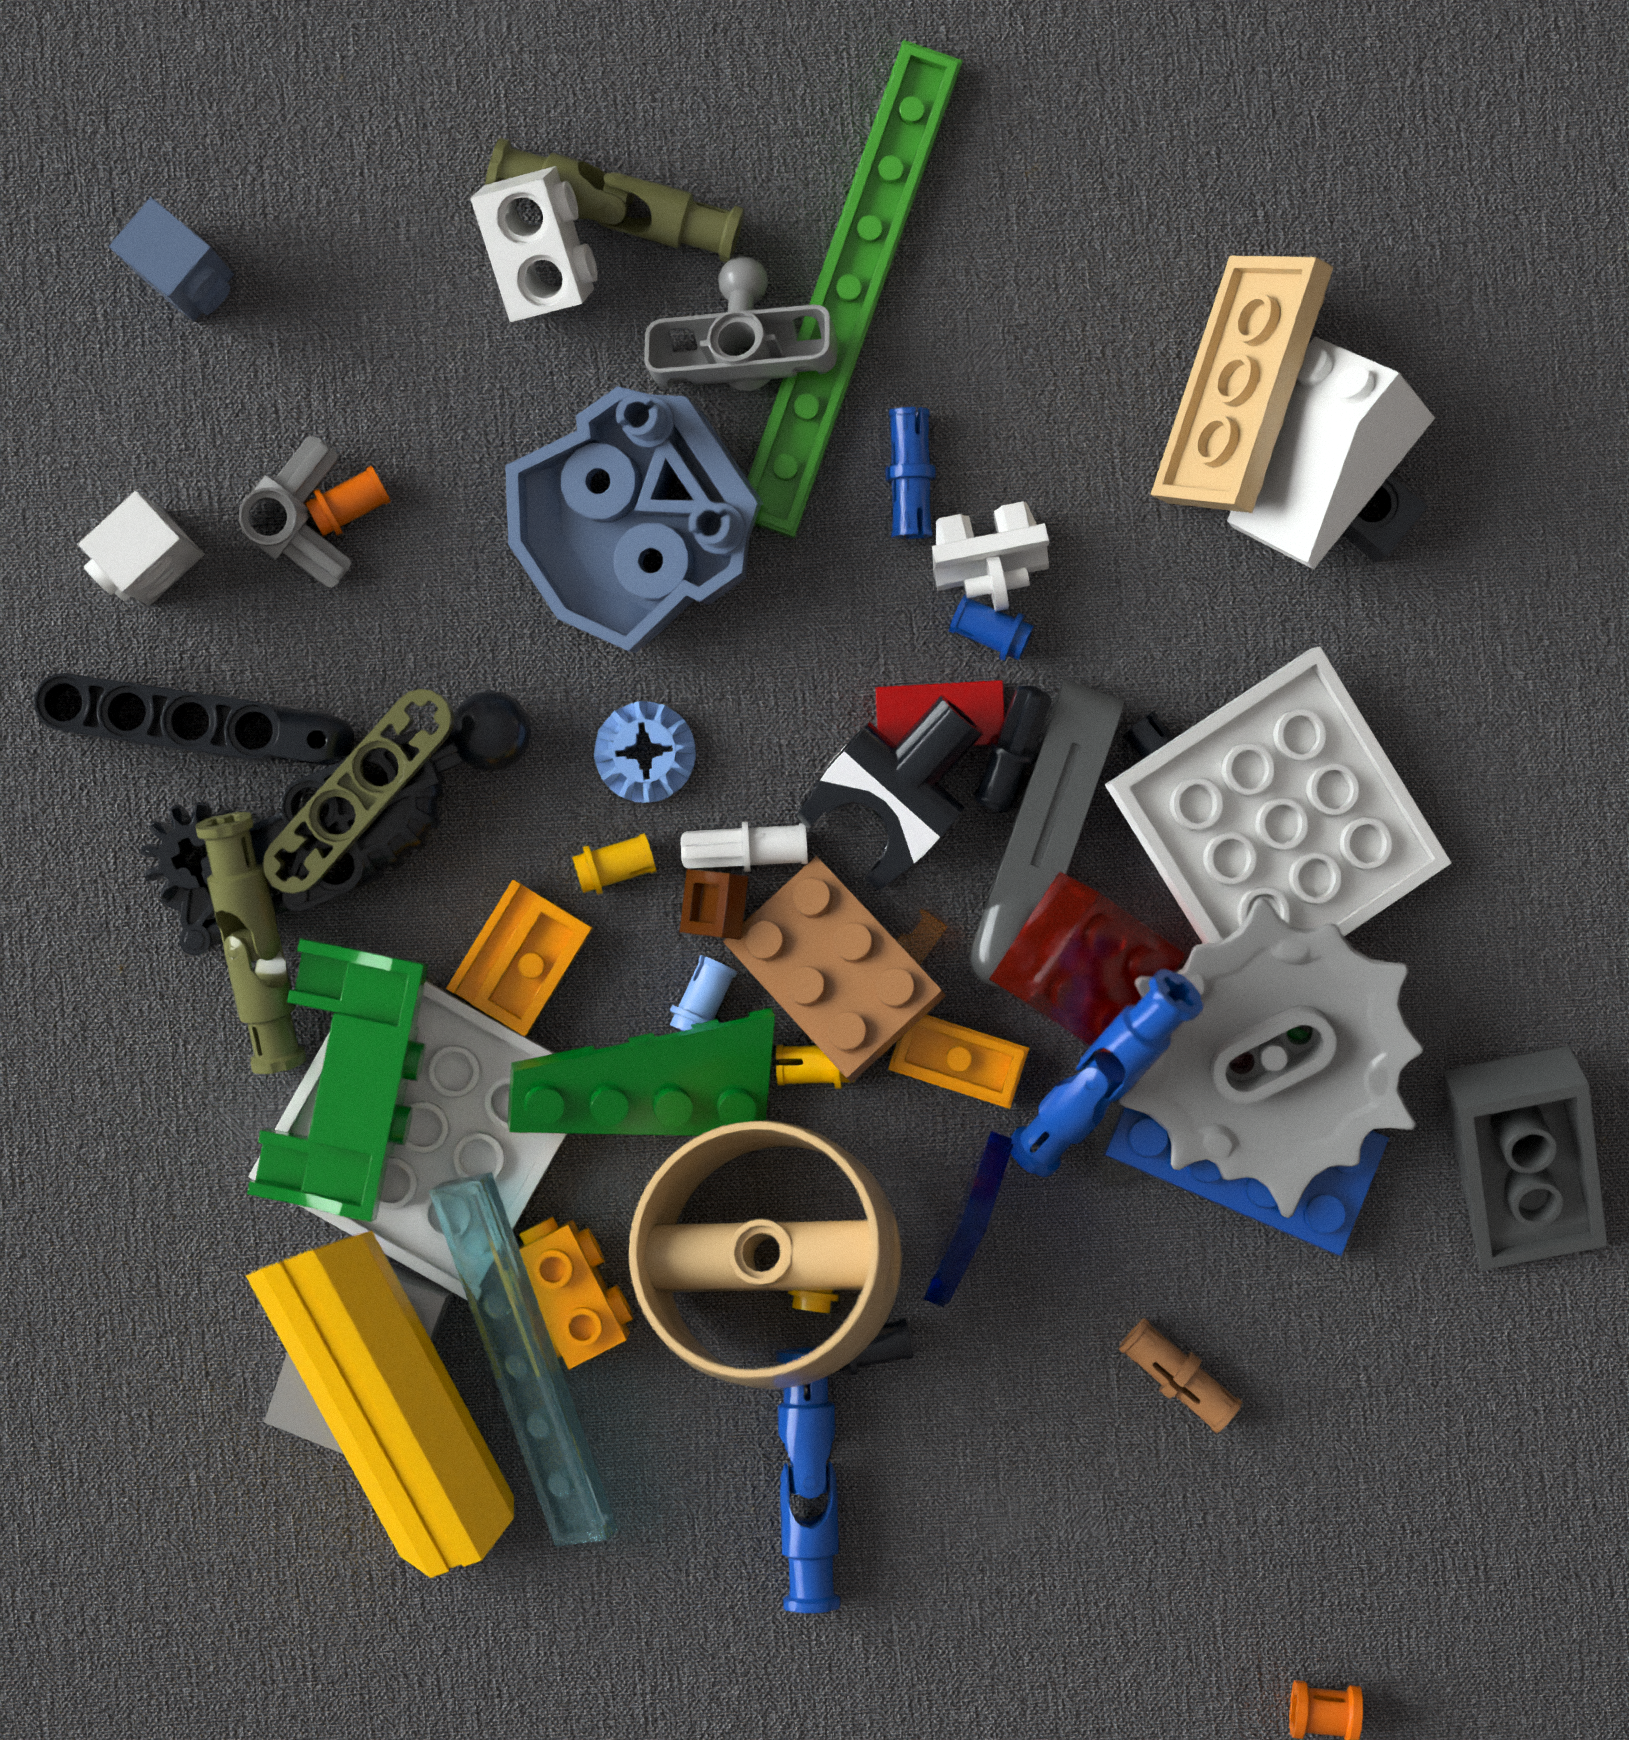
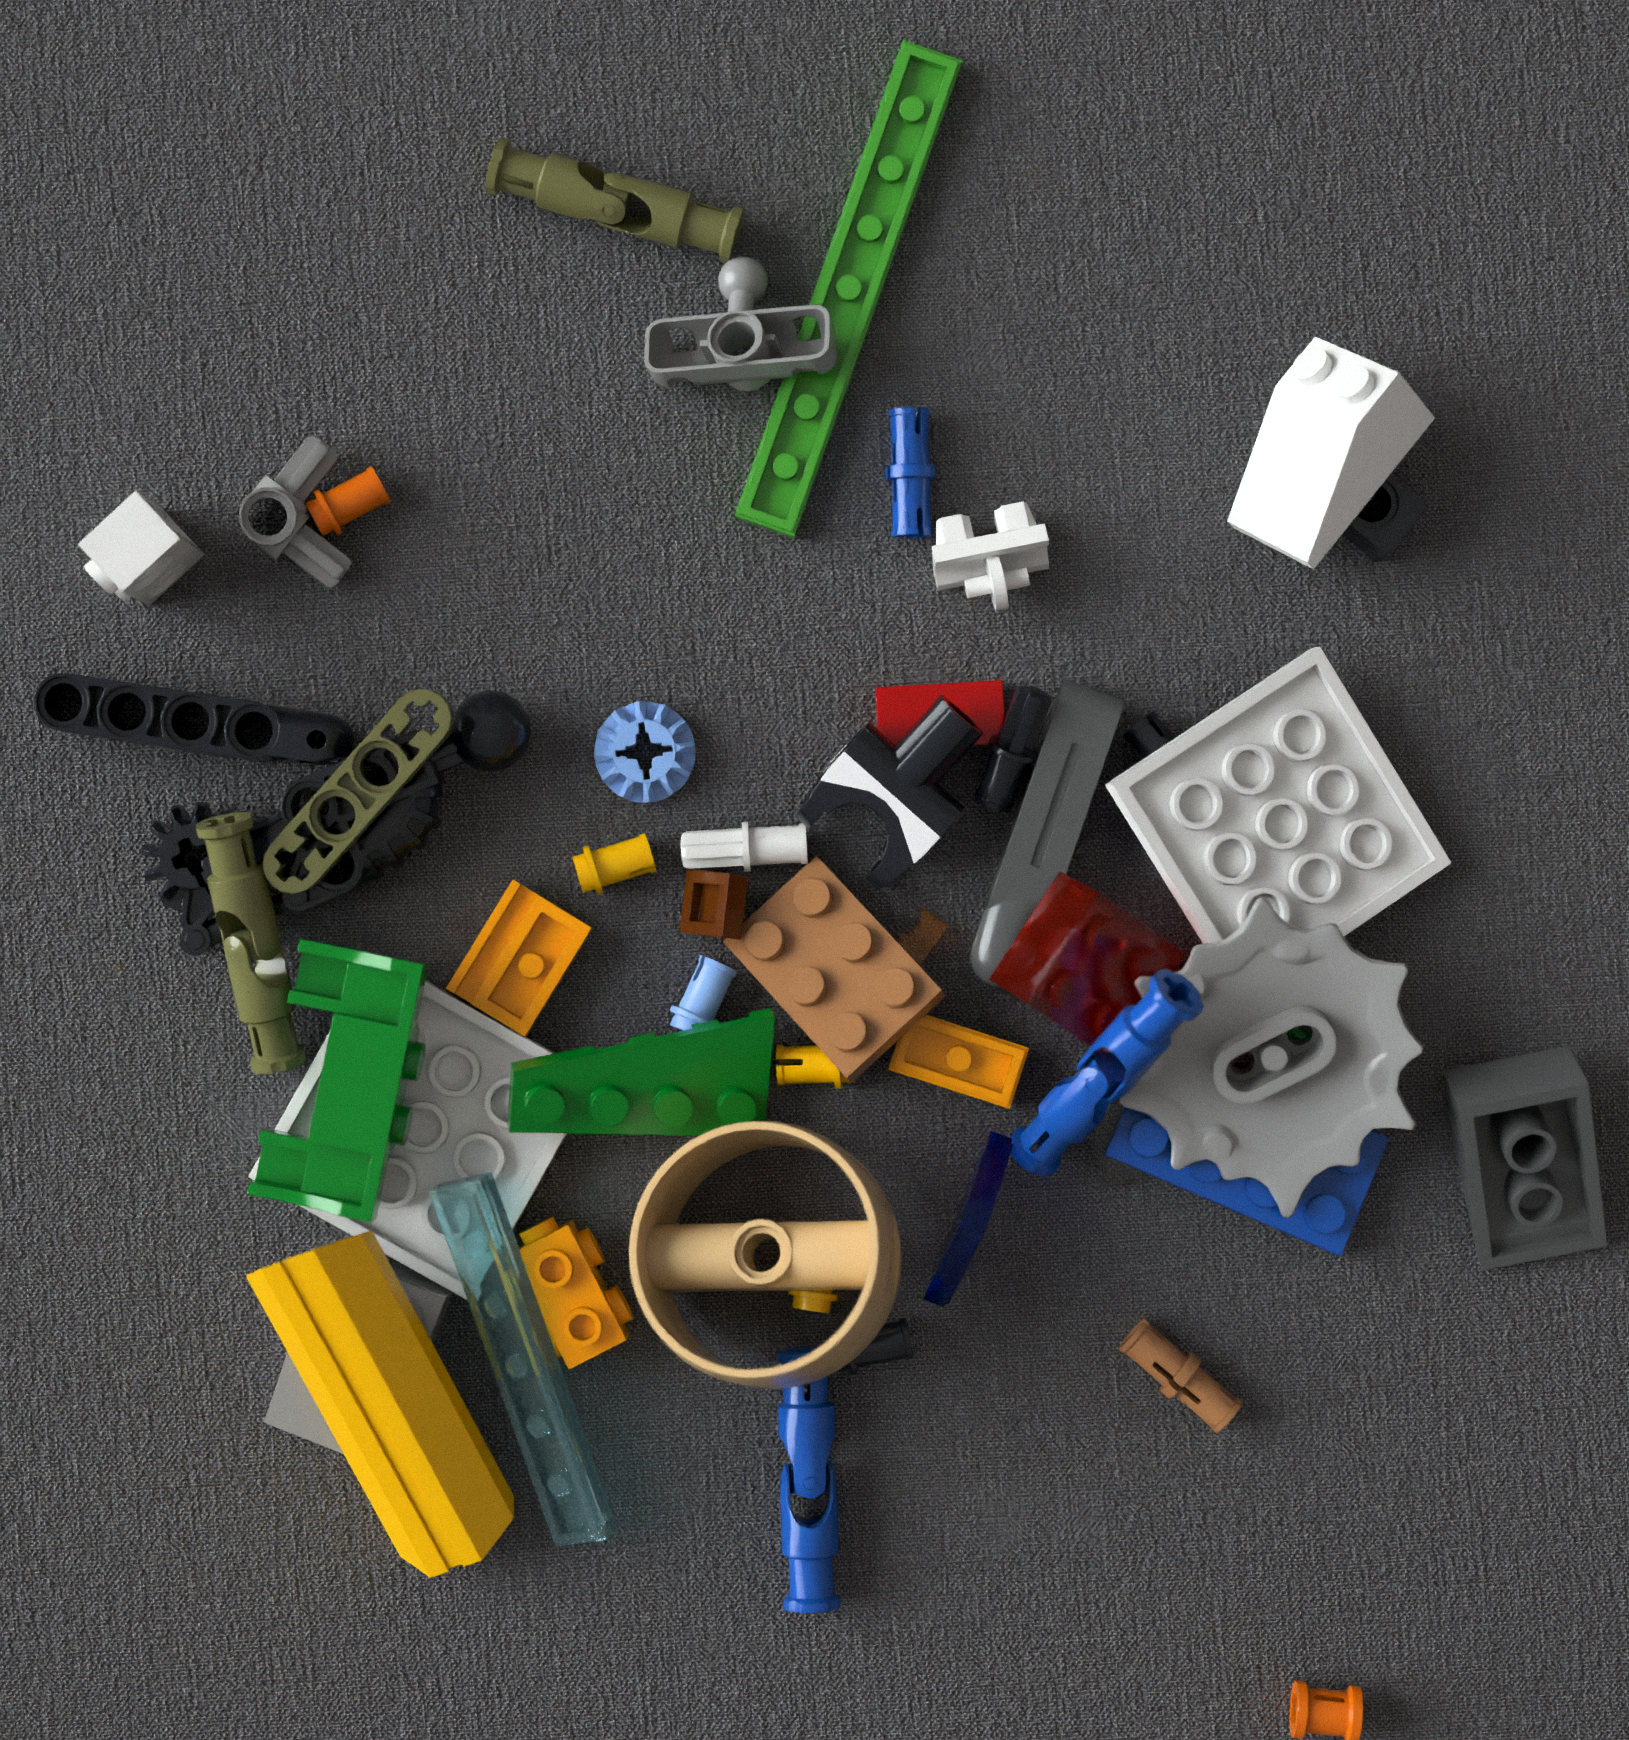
sand blue brick [108,197,234,322] -> none
white brick [470,166,597,322] -> none
sand blue brick [505,386,764,653] -> none
blue pin [949,594,1034,661] -> none
tan plate [1150,256,1333,513] -> none

